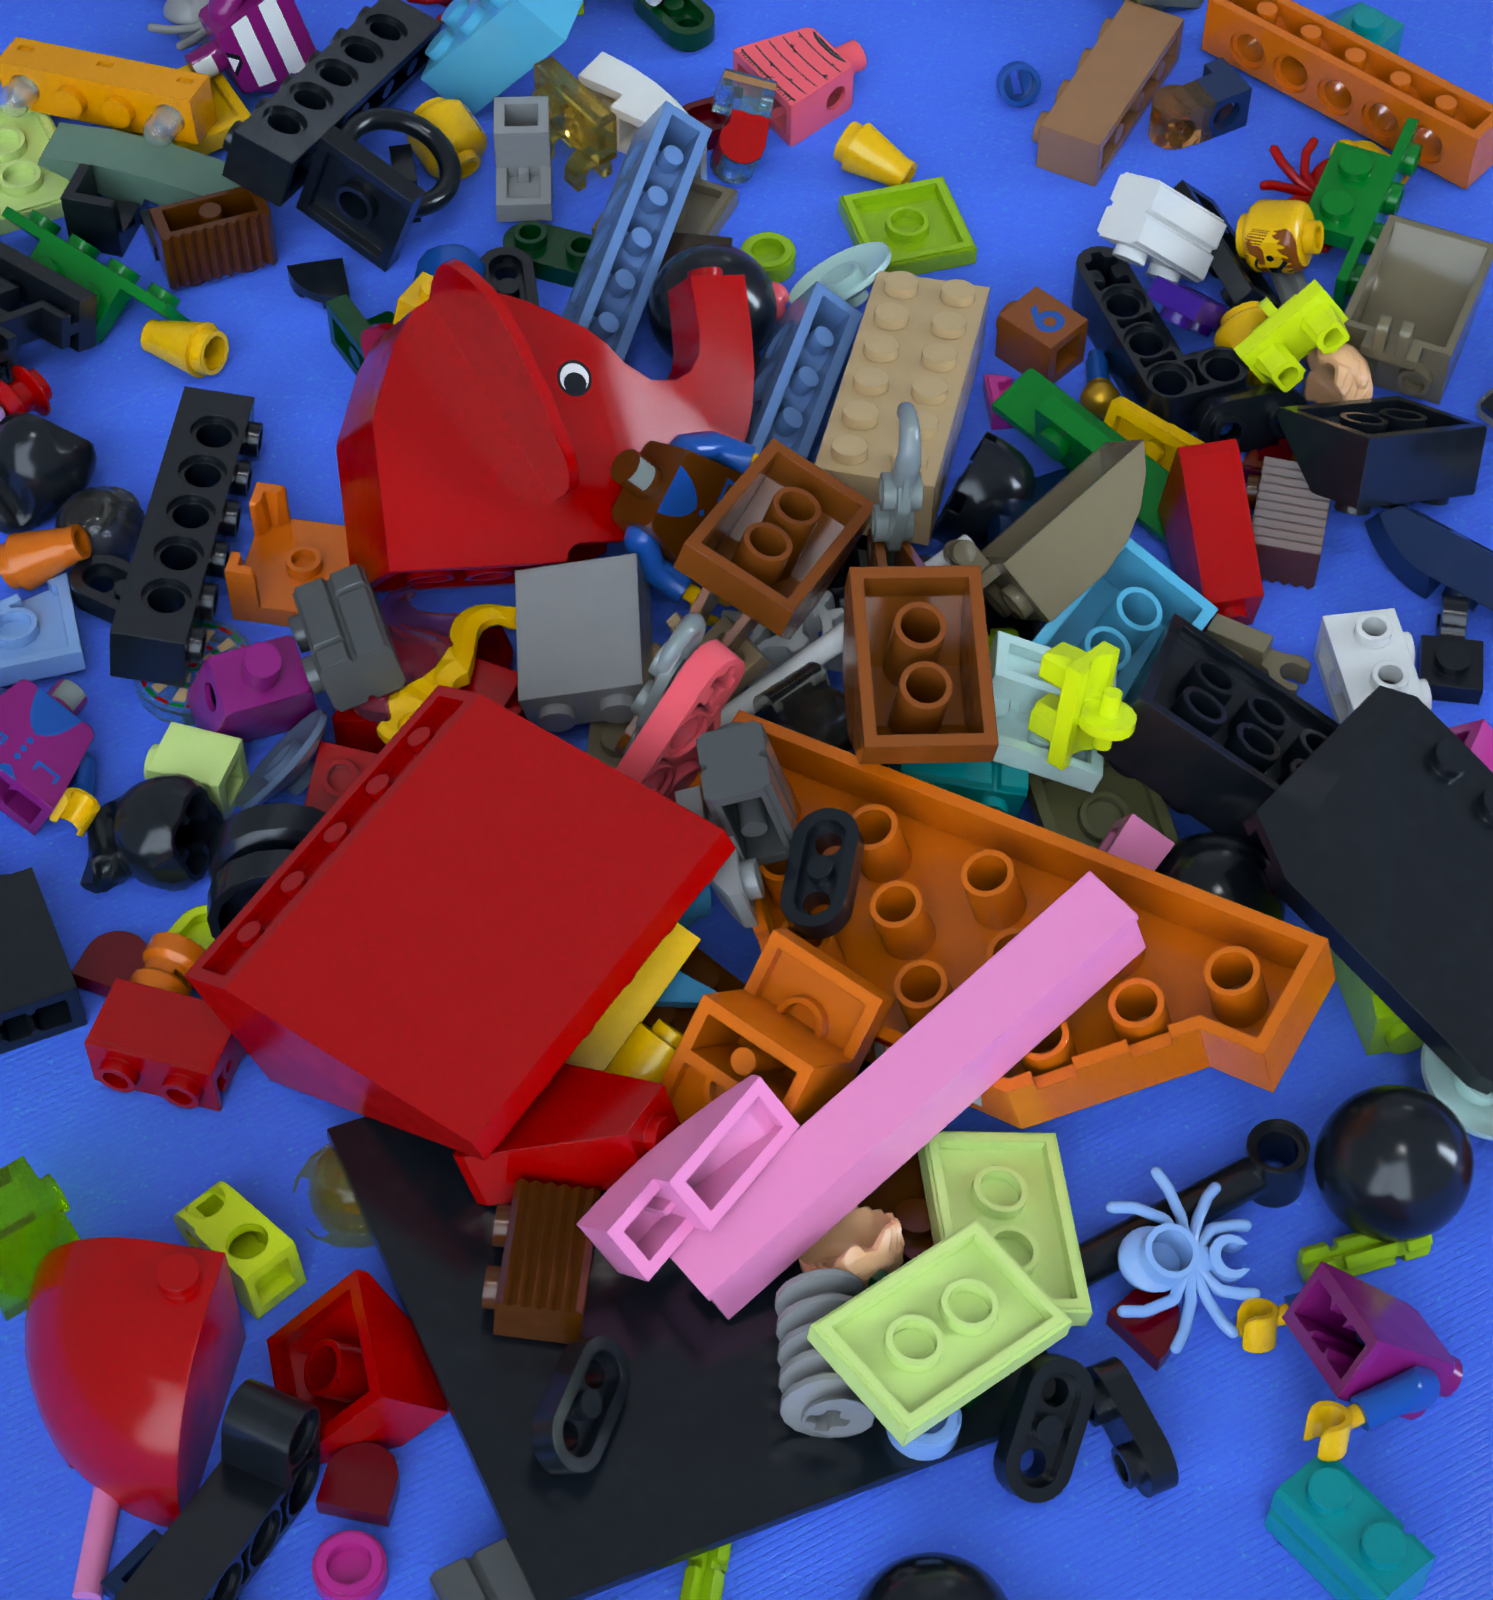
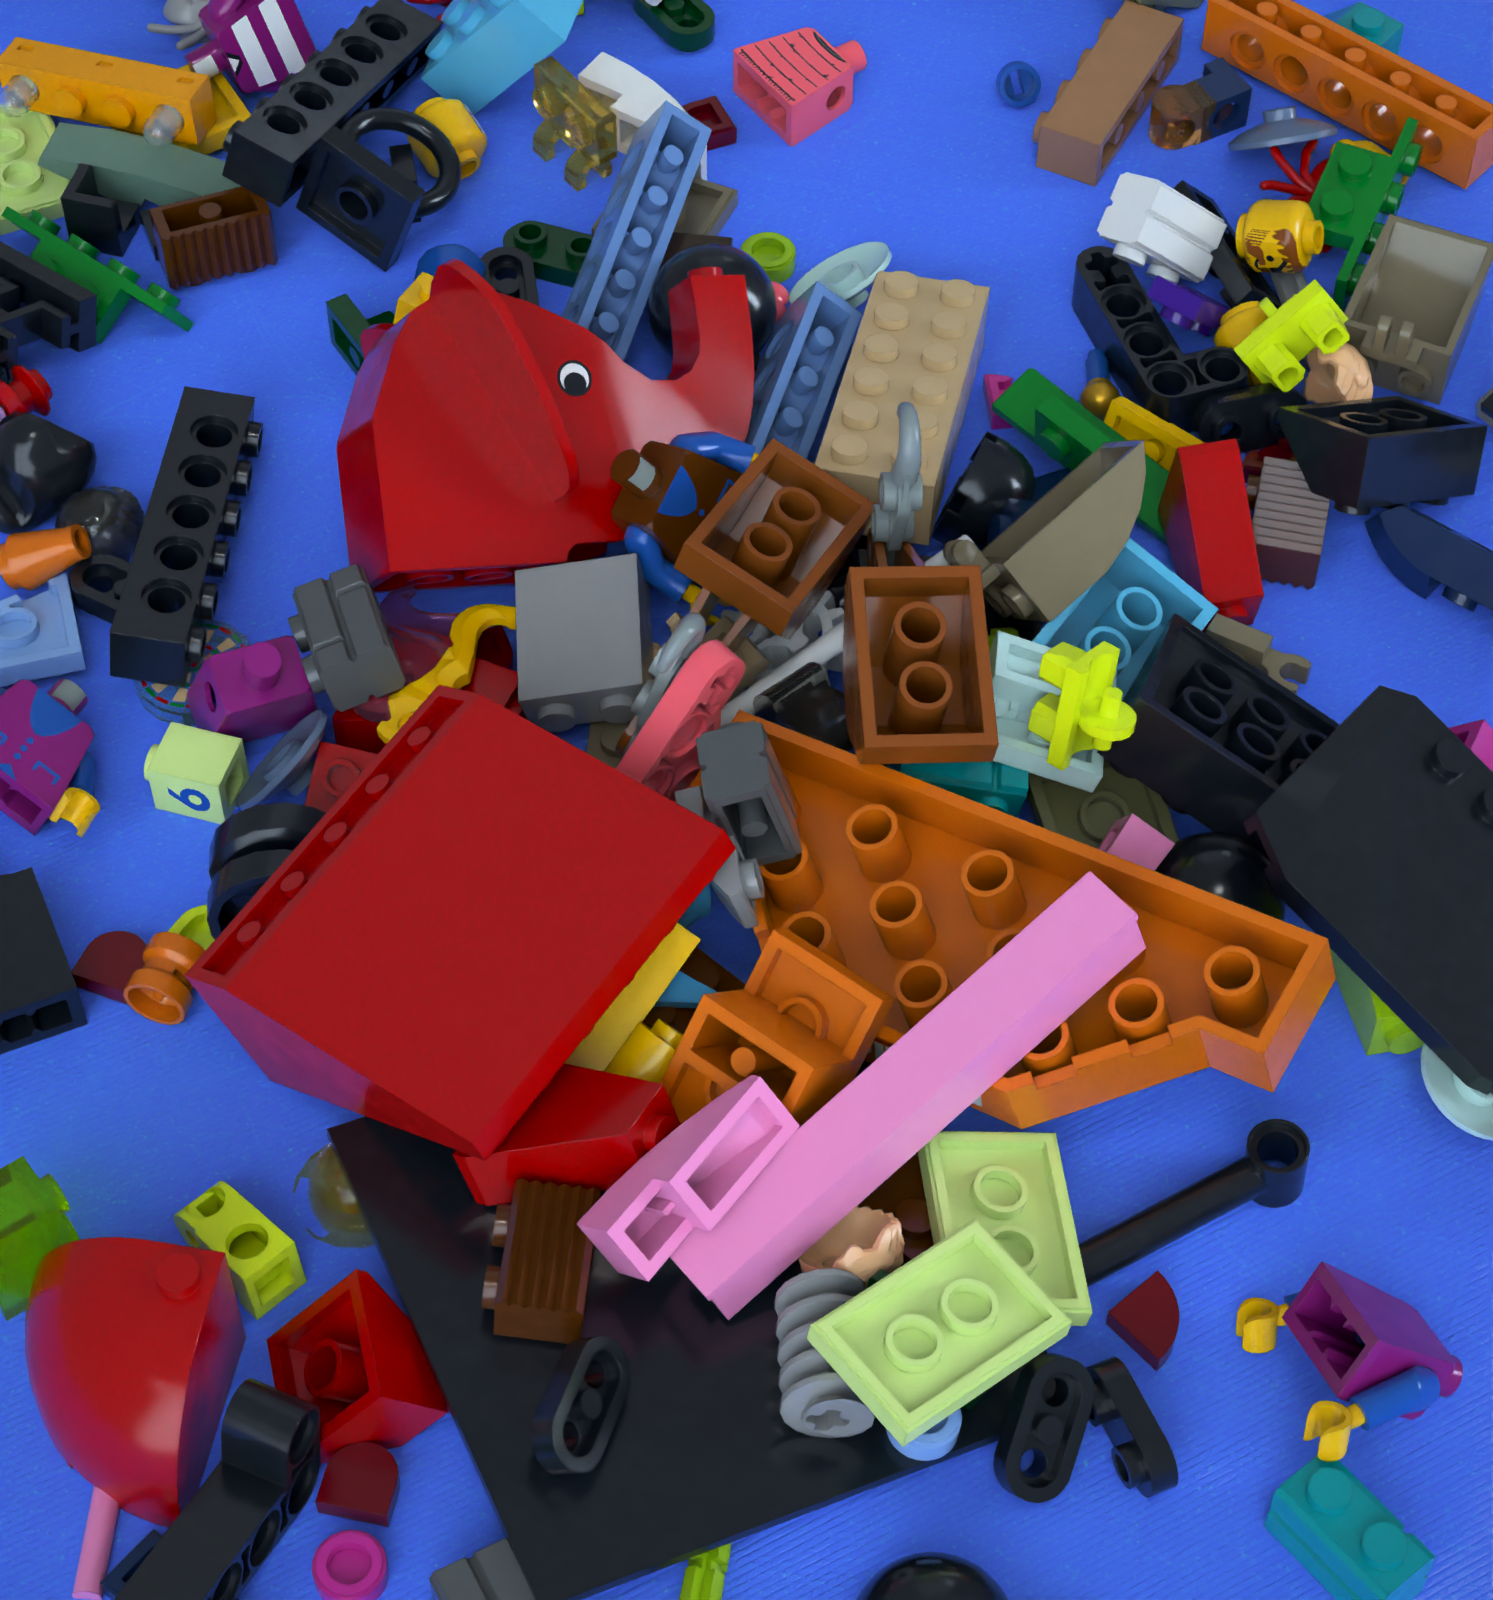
black piece [80,773,224,893] -> none
red hinge [84,978,247,1112] -> none
yellow cone [140,319,229,378] -> none
orange panel [224,482,350,627] -> none
black tile [287,258,350,309] -> none
light grey brick [493,96,553,222] -> none
leg [710,68,777,185] -> none
black plate [780,808,864,940] -> none
yellow cone [833,121,917,186] -> none
lime tile [838,176,977,275] -> none
dark orange brick [995,286,1088,384] -> none
light blue animal [1106,1166,1260,1354] -> none
lime axle [1296,1232,1433,1284] -> none
white brick [1314,608,1432,724] -> none
black piece [1314,1085,1474,1242] -> none
black plate [1417,595,1483,705] -> none
none -> sand blue dish [1228,106,1338,151]

